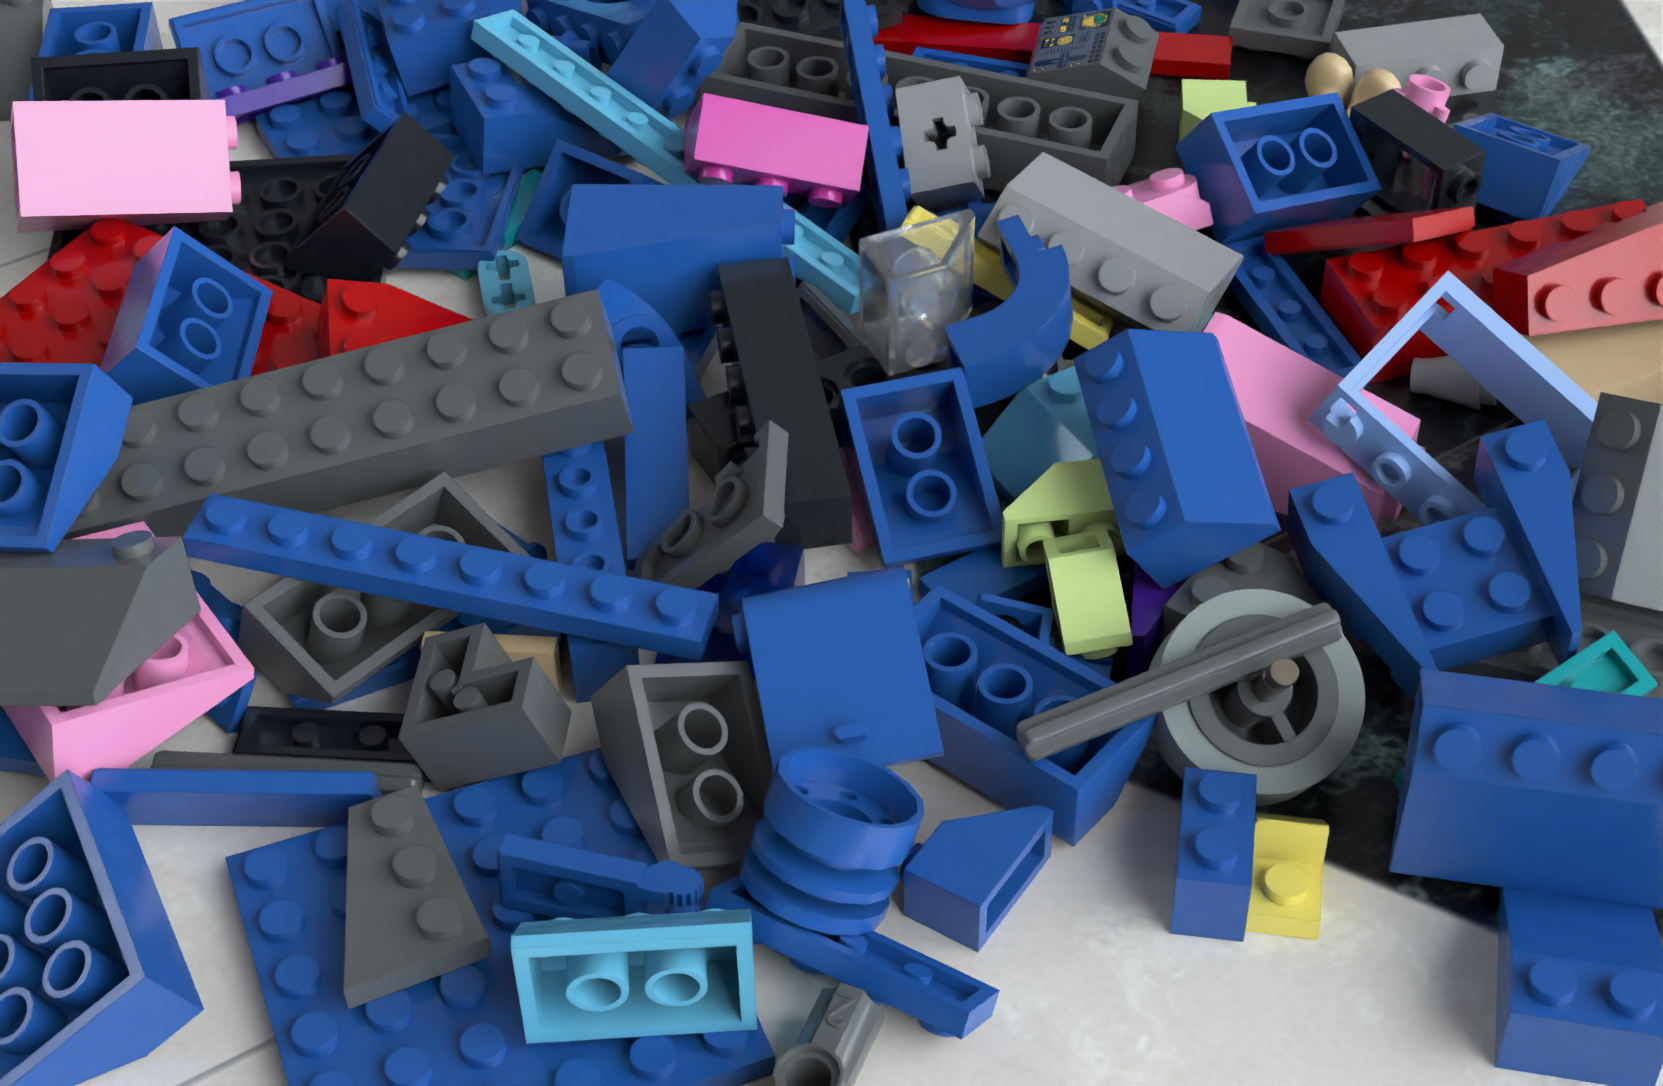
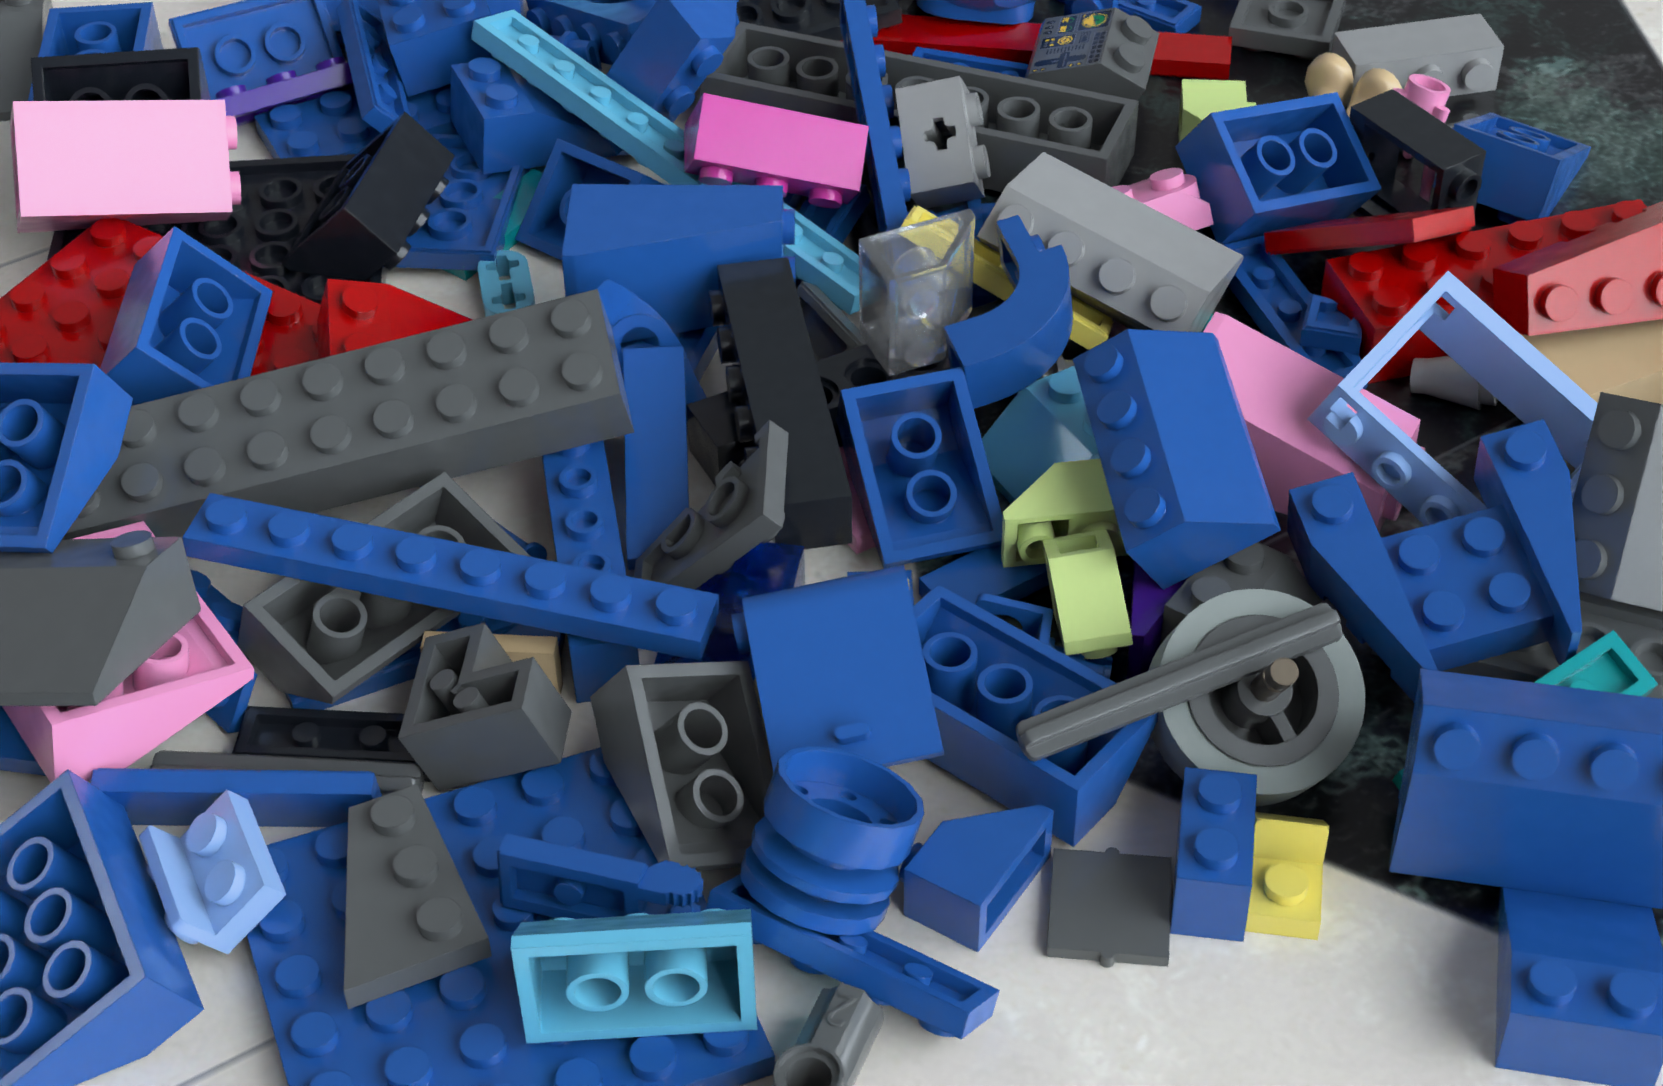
none -> light blue bracket [139,789,286,954]
none -> dark grey piece [1046,847,1172,968]
none -> blue tile [1300,293,1362,355]

